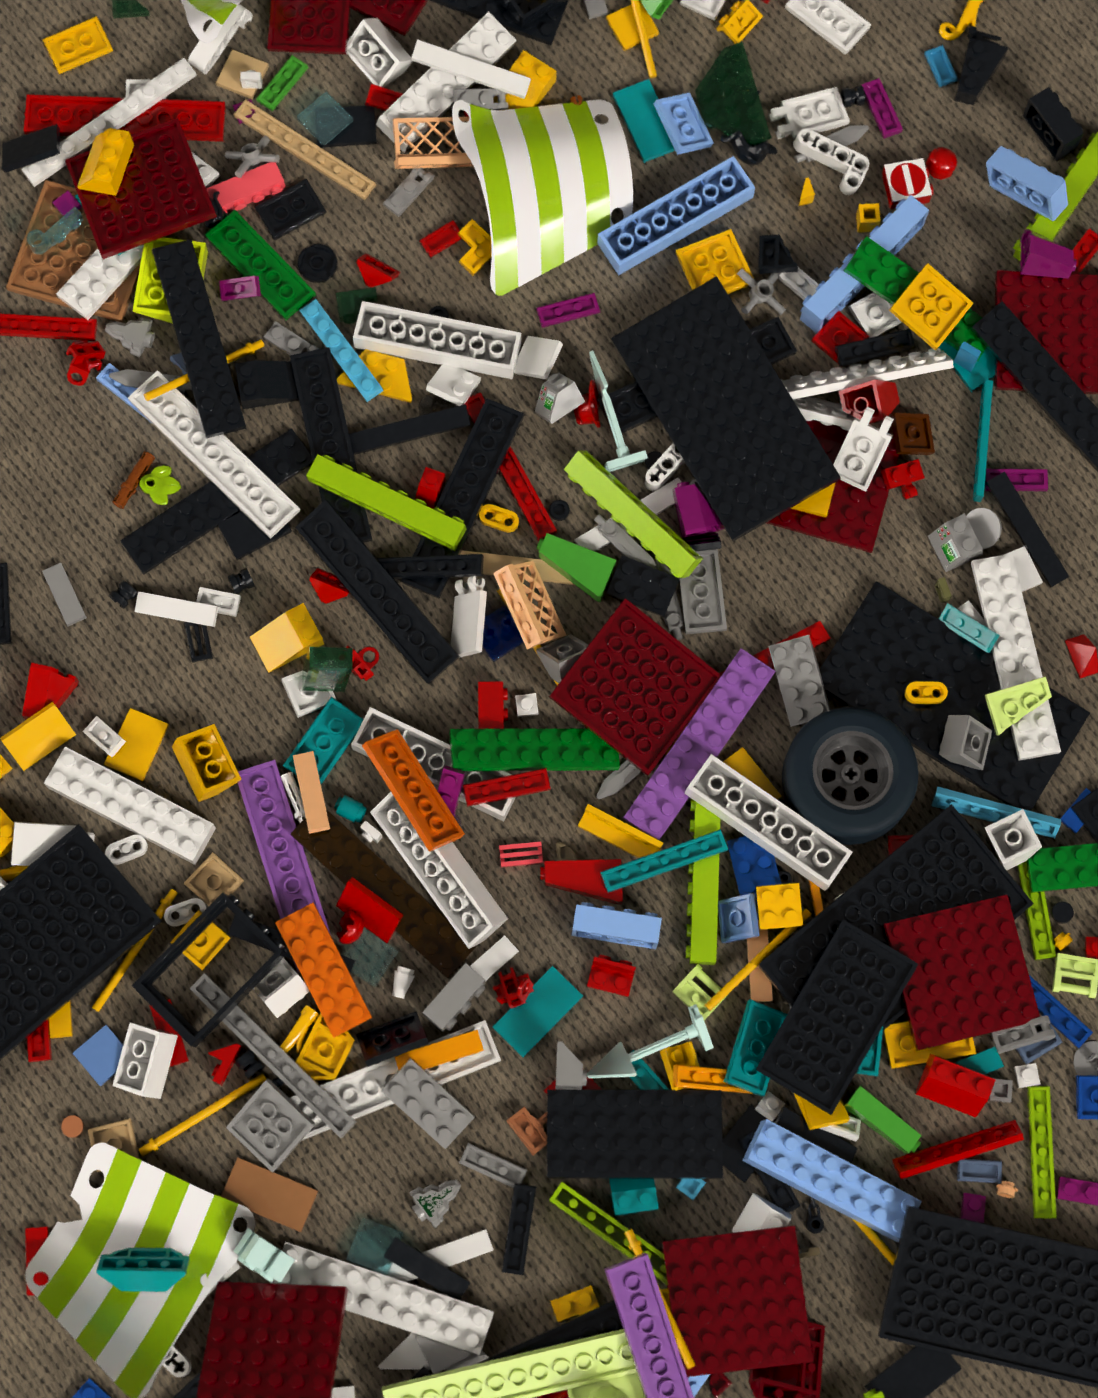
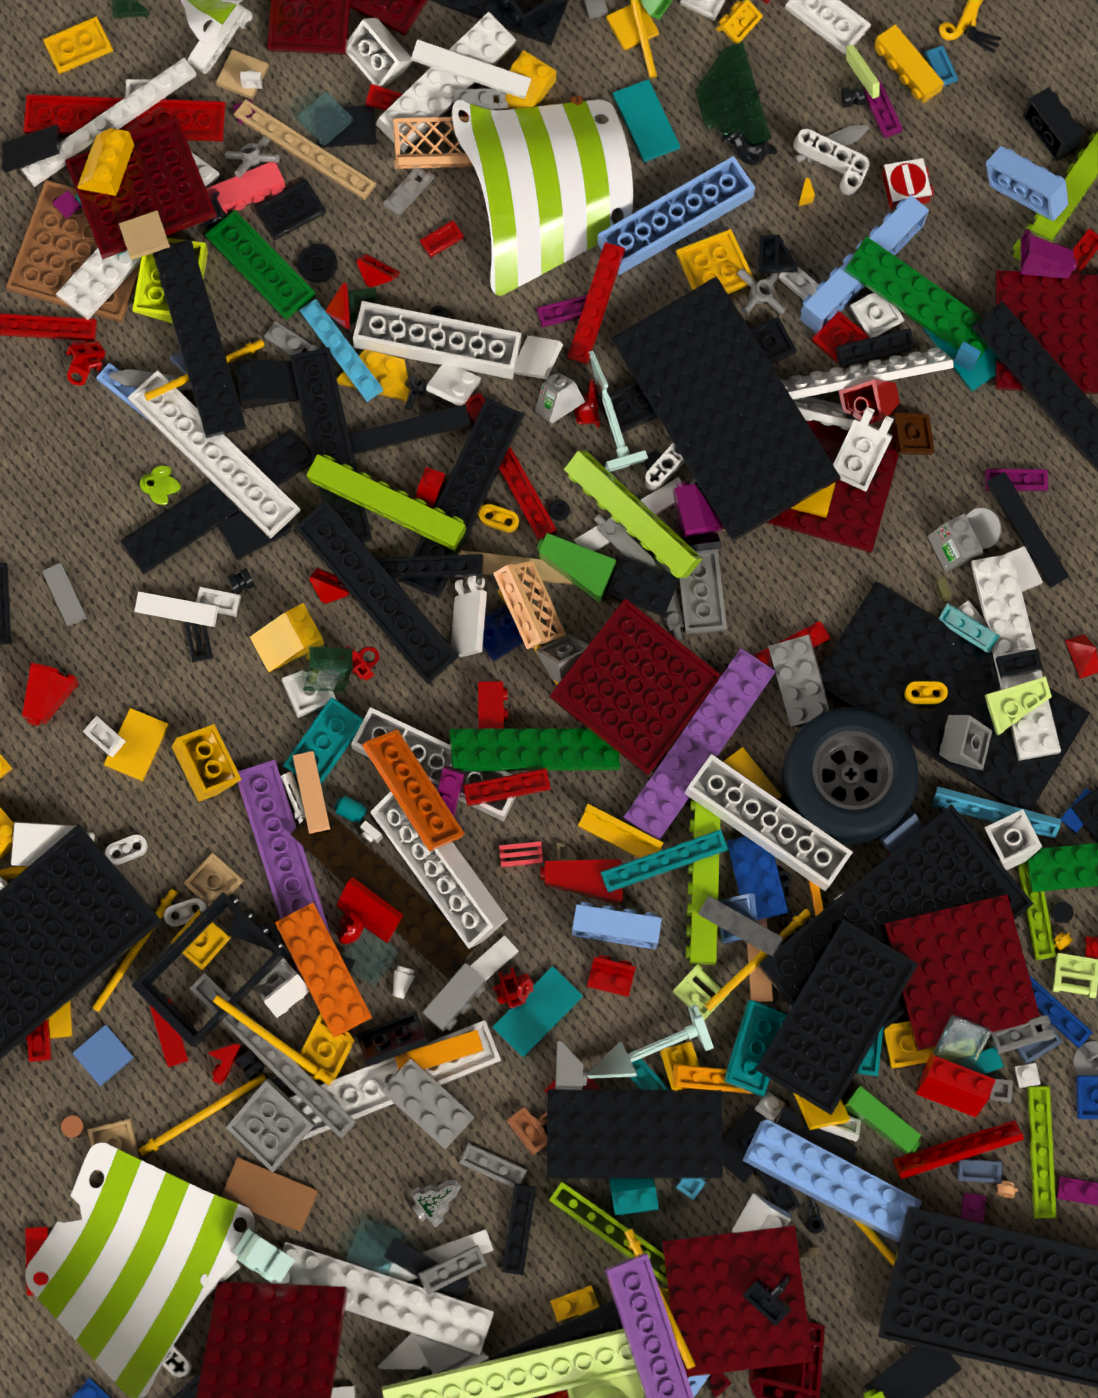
yellow tile [0,702,76,771] -> none
clear light blue plate [27,207,83,255] -> none
white brick [44,747,216,865] -> none
teal wedge [97,1248,189,1292] -> none
light grey rock [105,318,155,357] -> none
black wheel [109,580,138,609] -> none
dark orange pin [112,451,155,509] -> none
white slope [113,1023,178,1099] -> none
magenta plate [219,276,261,301] -> none
bright green tile [256,55,308,112] -> none
yellow plant [280,1004,319,1053] -> none
yellow plate [458,219,492,276] -> none
white plate [515,693,538,717] -> none
light grey piece [596,760,642,799] -> none
light blue plate [654,93,713,155] -> none
yellow plate [756,882,803,930] -> none
white tile [769,87,850,139] -> none
yellow brick [856,203,880,233] -> none
red plate [881,459,925,500] -> none
yellow plate [889,263,973,350] -> none
red hair [926,147,957,180] -> none
black wedge [954,38,1009,105] -> none
teal tile [973,380,993,502] -> none
none -> tan tile [119,211,170,260]
none -> yellow bar [212,994,334,1086]
none -> red slope [325,283,350,329]
none -> black bar [404,374,427,410]
none -> light grey tile [418,1245,487,1294]
none -> red plate [567,242,625,365]
none -> flat silver tile [698,896,783,957]
none -> black plate [742,1274,792,1326]
none -> yellowish green tile [846,44,879,99]
none -> yellow brick [874,24,944,104]
none -> sand blue tile [880,811,923,854]
none -> clear light blue tile [933,1015,991,1069]
none -> black plate [996,648,1043,679]

